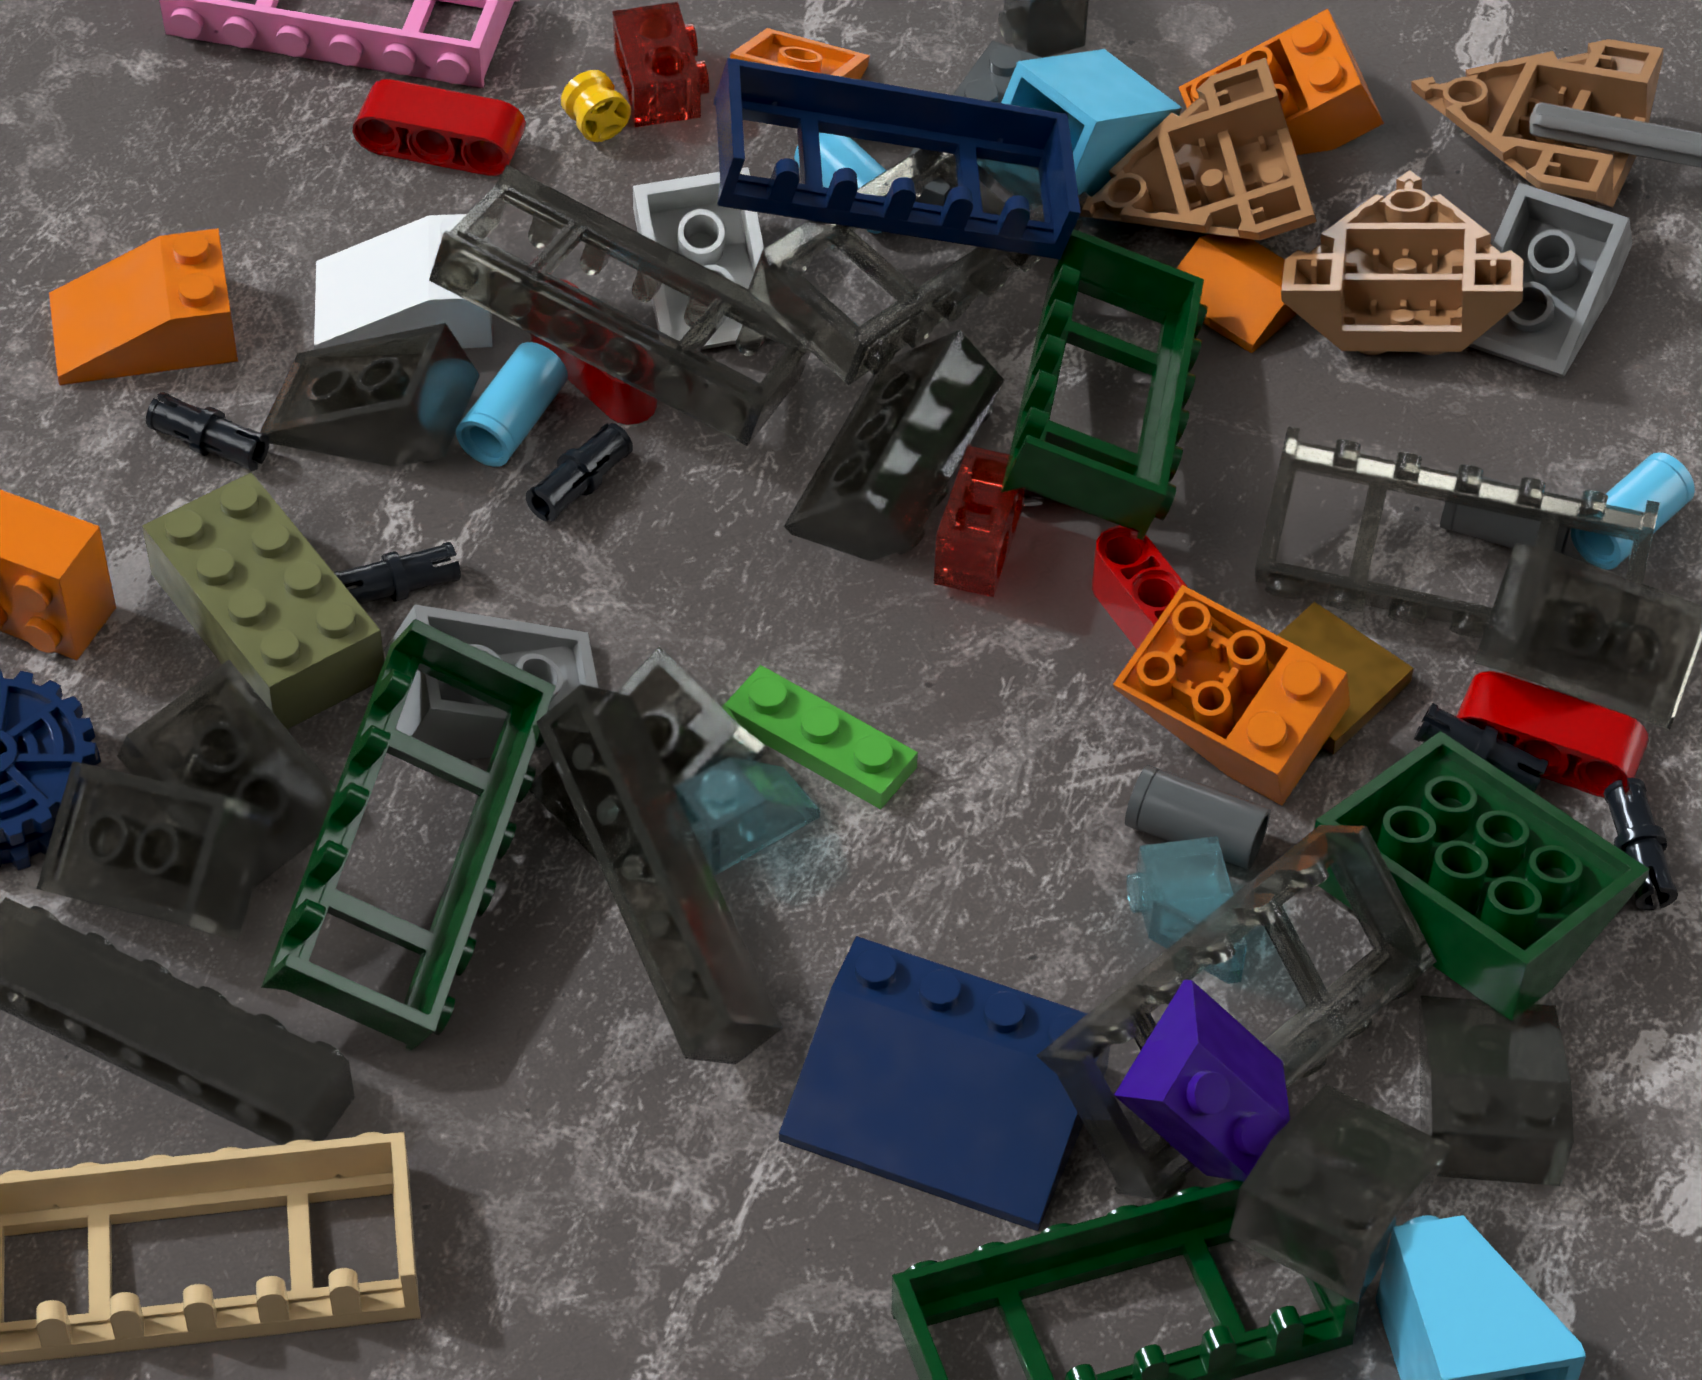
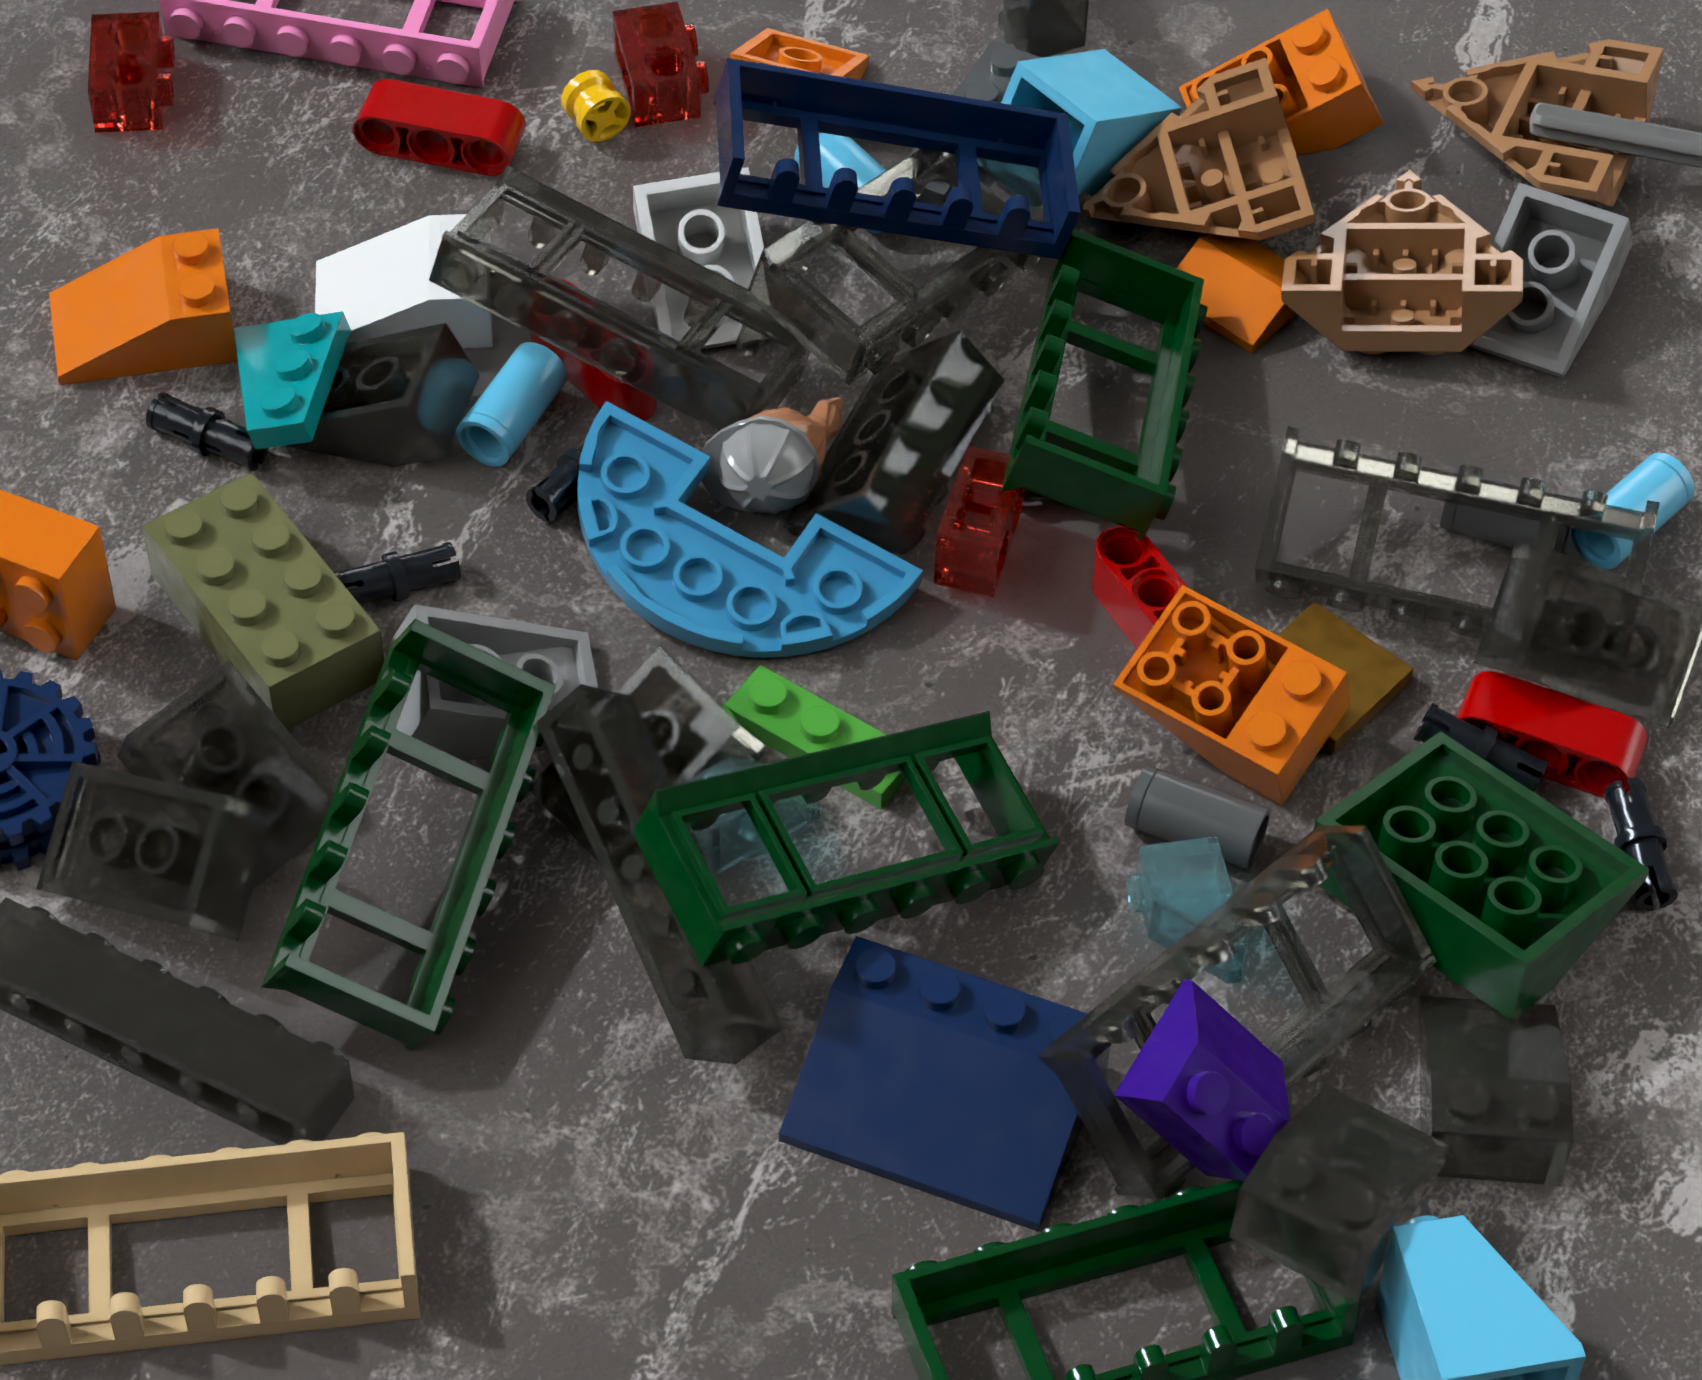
none -> clear red brick [88,12,175,133]
none -> teal wing [234,311,351,450]
none -> dark azure plate [577,401,923,658]
none -> dark green window [632,711,1060,967]
none -> light grey piece [702,397,844,514]

